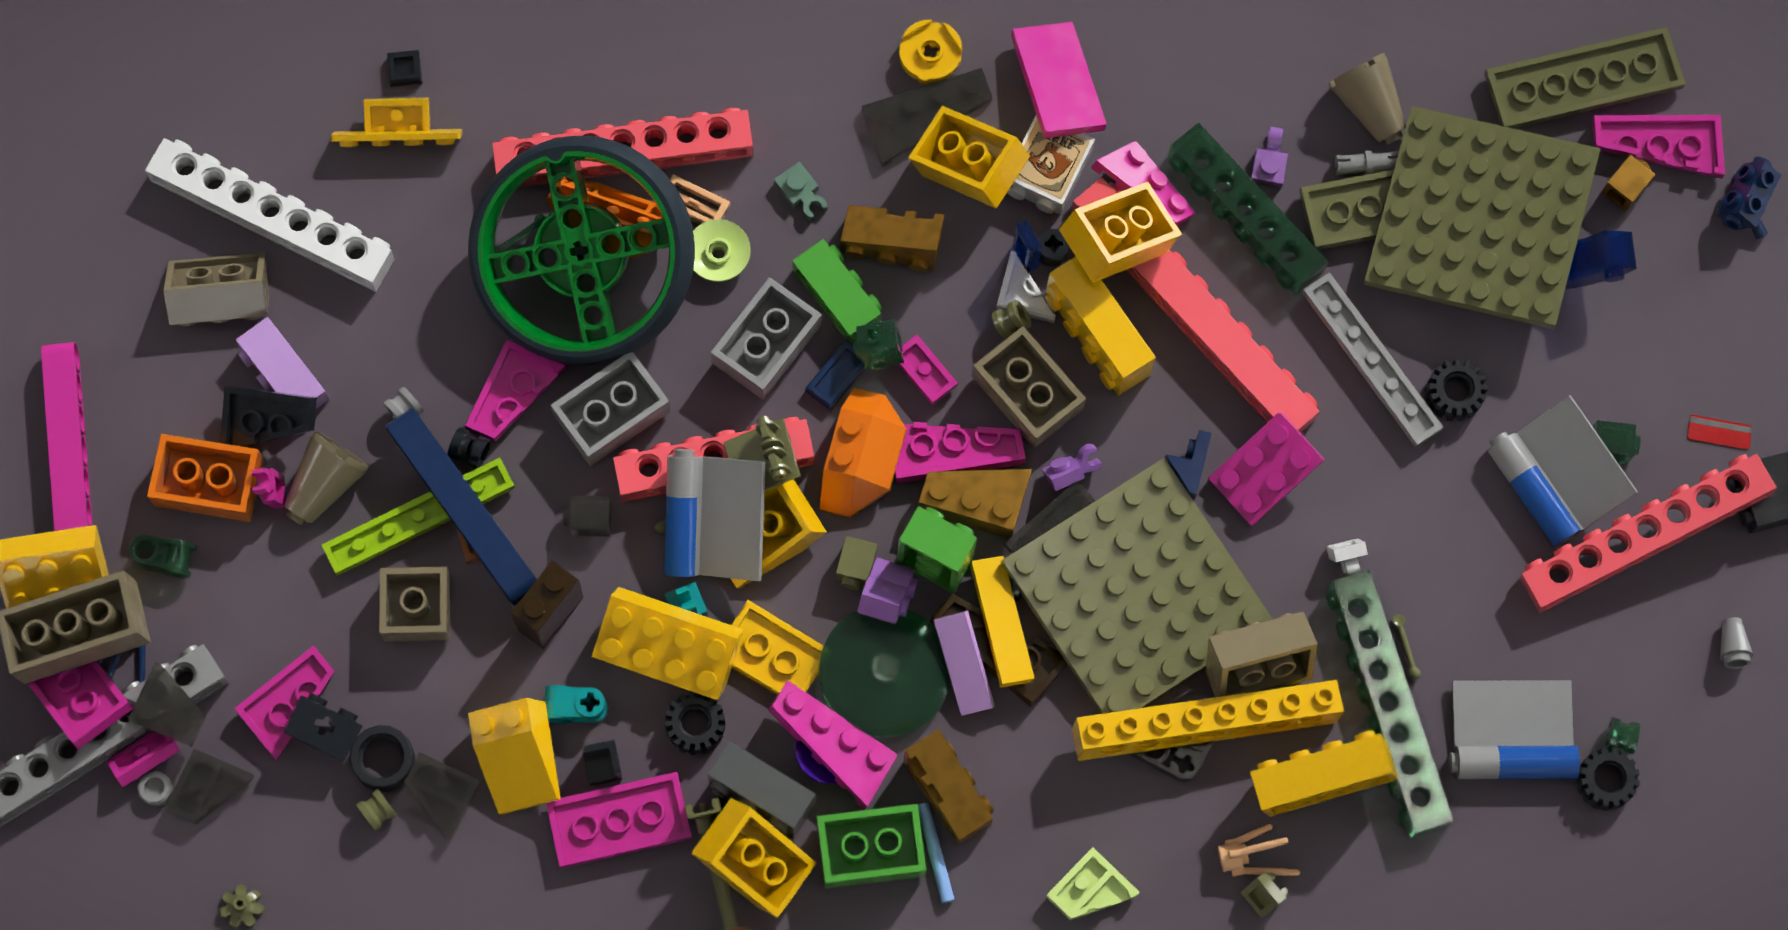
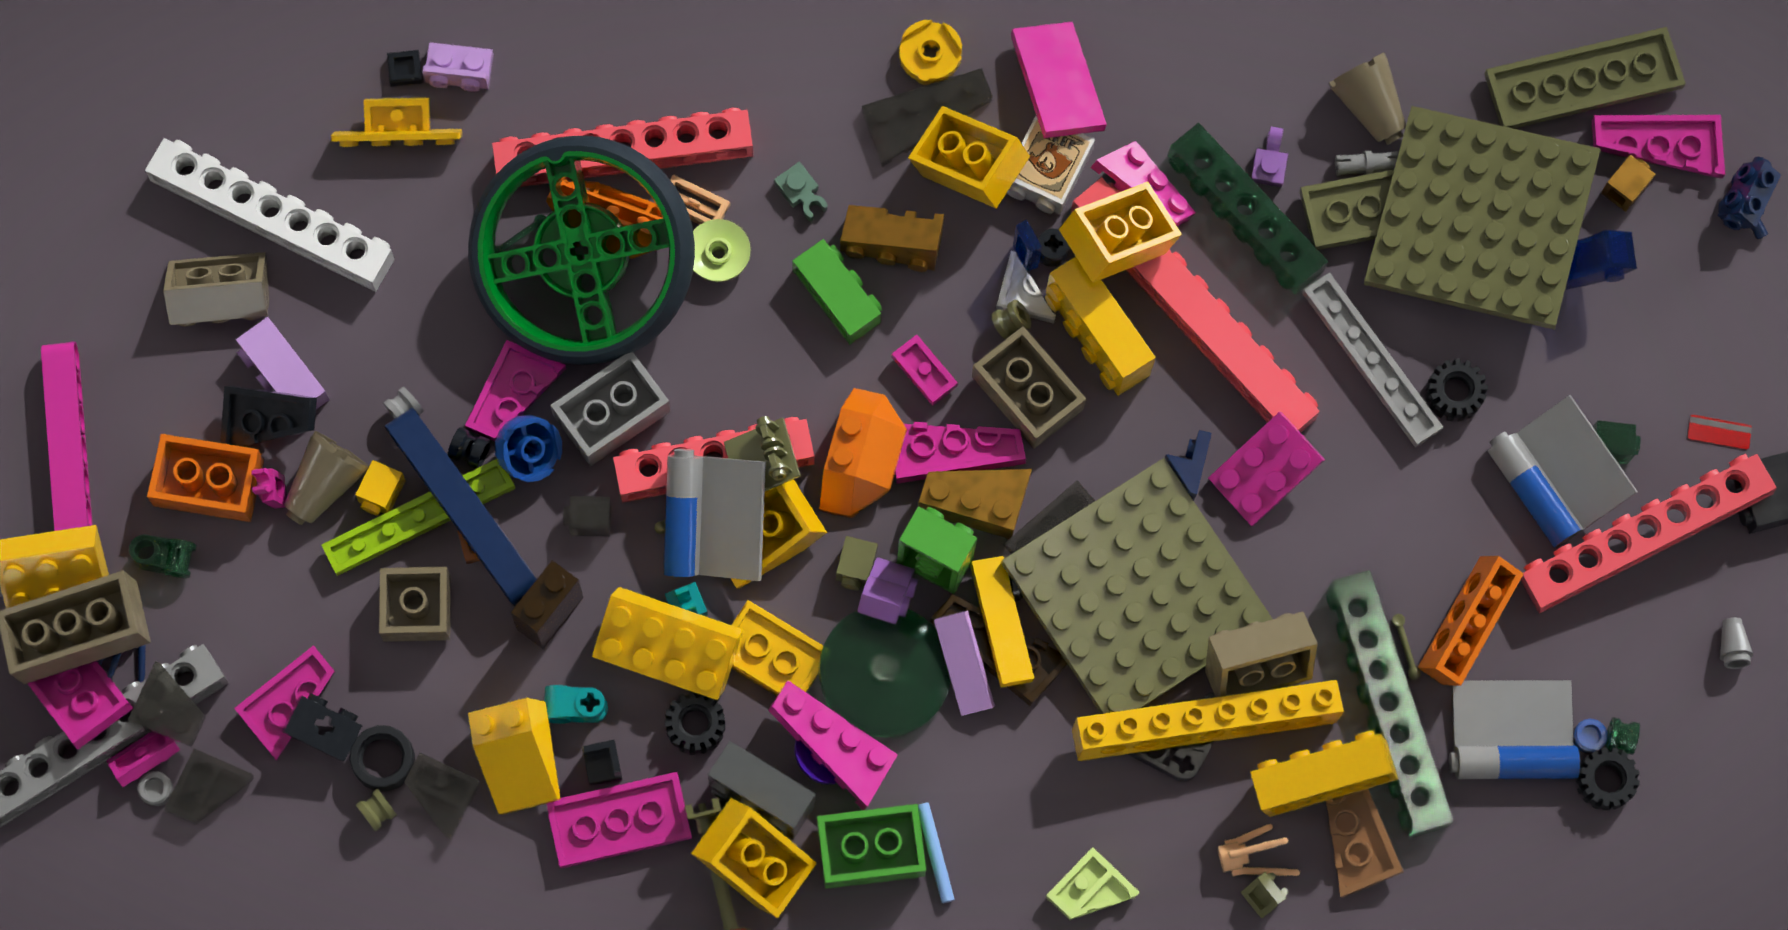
olive plant [219,884,265,929] -> none
light grey brick [711,277,822,400] -> none
dark blue tile [805,340,871,411] -> none
clear green brick [853,319,904,370] -> none
pearl gold wedge [903,729,994,845] -> none
medium lavender plate [1042,444,1103,491] -> none
white tile [1326,538,1368,575] -> none
none -> yellow brick [355,460,406,516]
none -> lavender bracket [422,42,493,92]
none -> blue cylinder [495,415,562,482]
none -> medium nougat wing [1326,788,1404,898]
none -> orange brick [1417,556,1524,686]
none -> blue tile [1573,719,1608,753]

